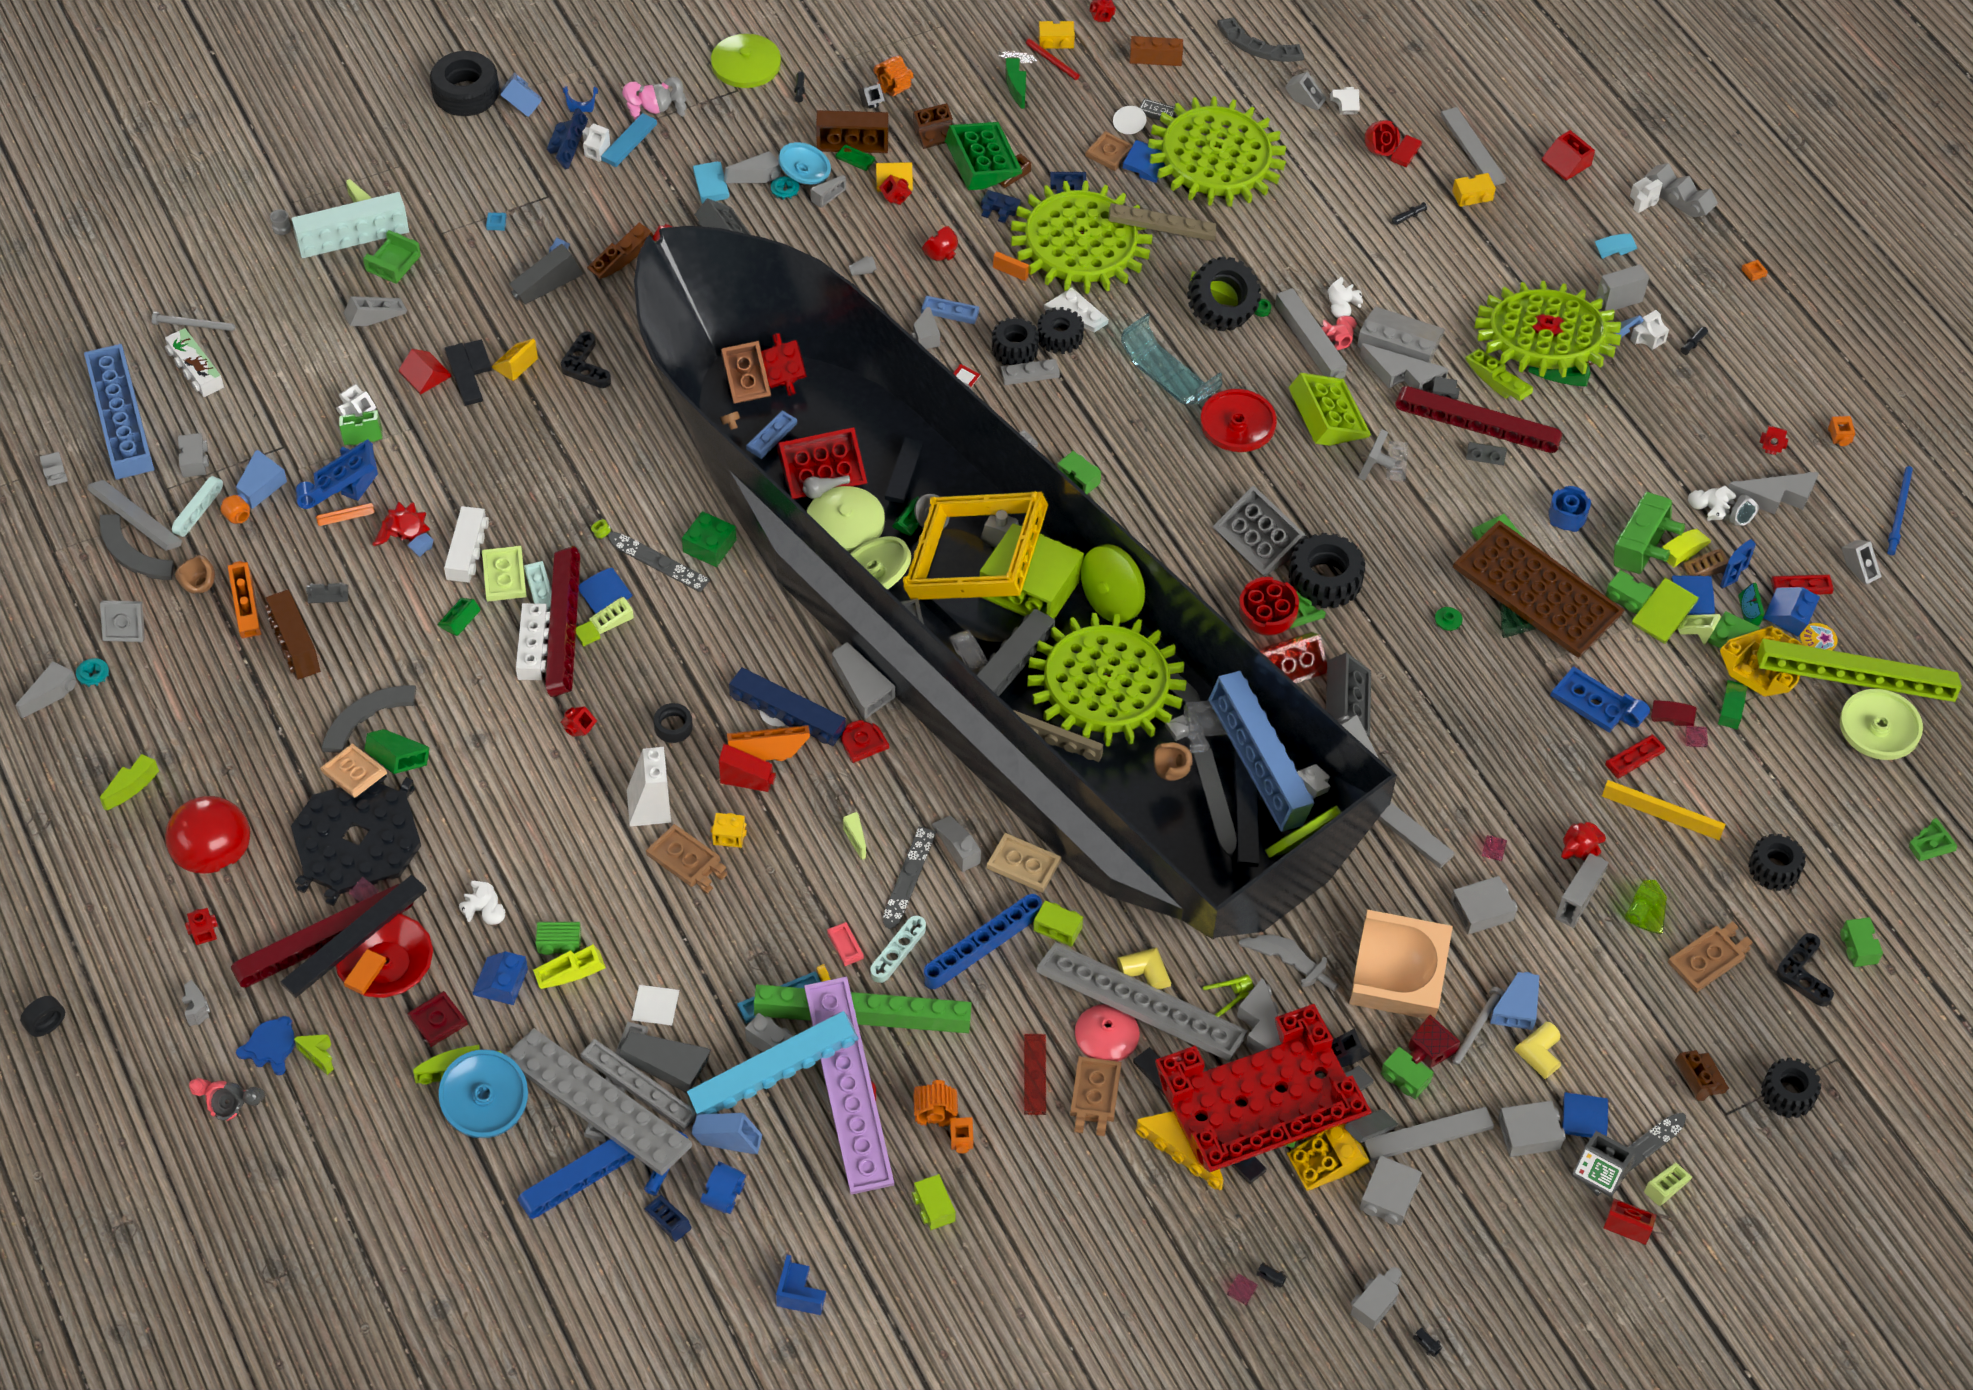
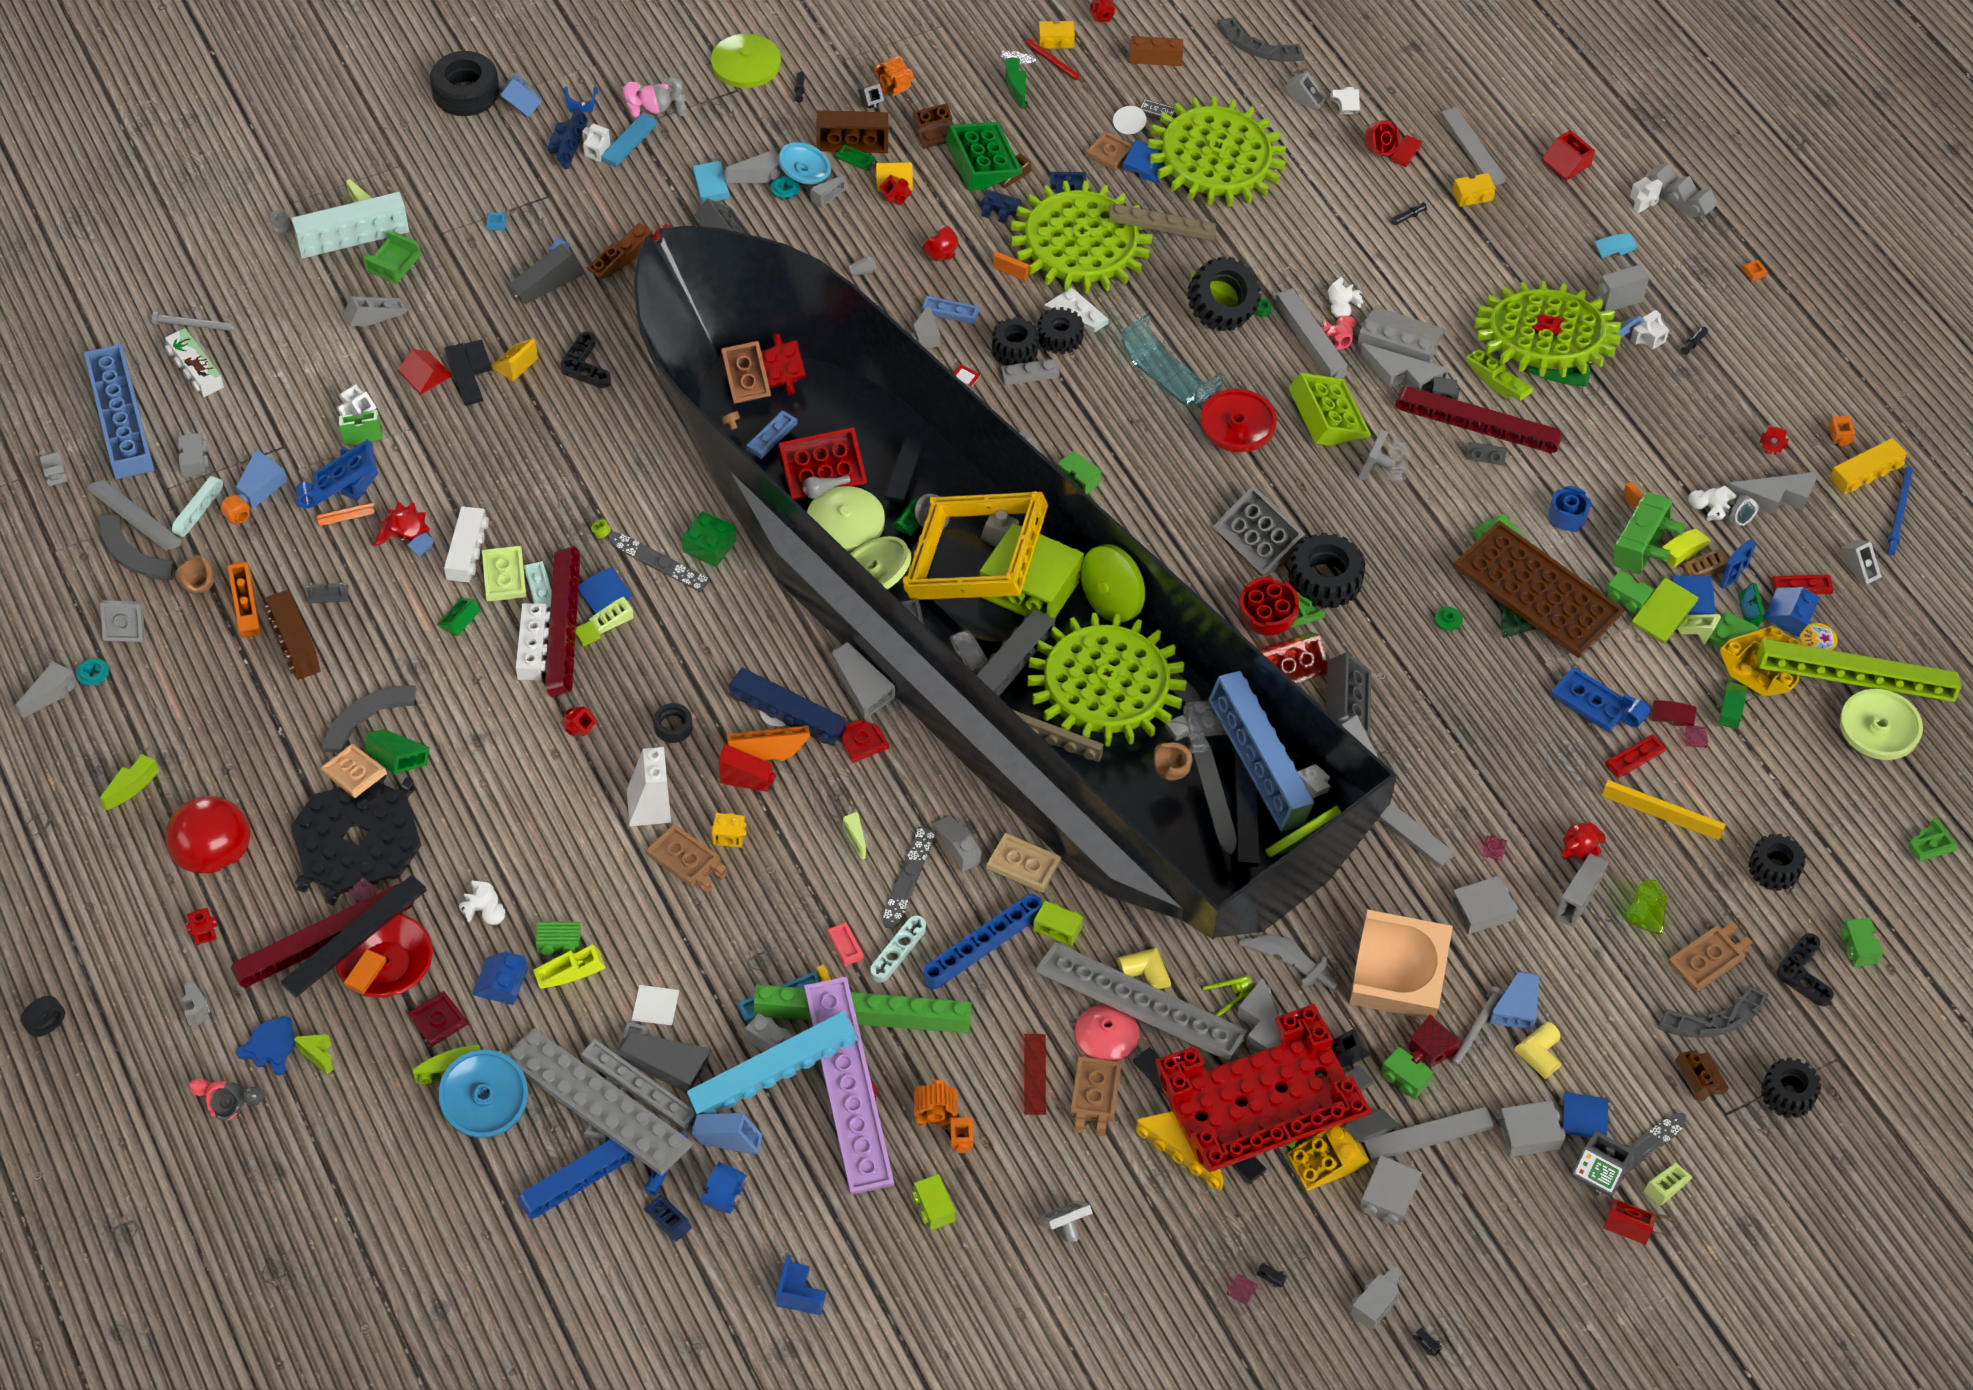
none -> light grey tile [1037,1200,1093,1243]
none -> orange tile [1622,482,1643,509]
none -> dark grey tile [1658,986,1769,1038]
none -> yellow brick [1829,438,1907,494]

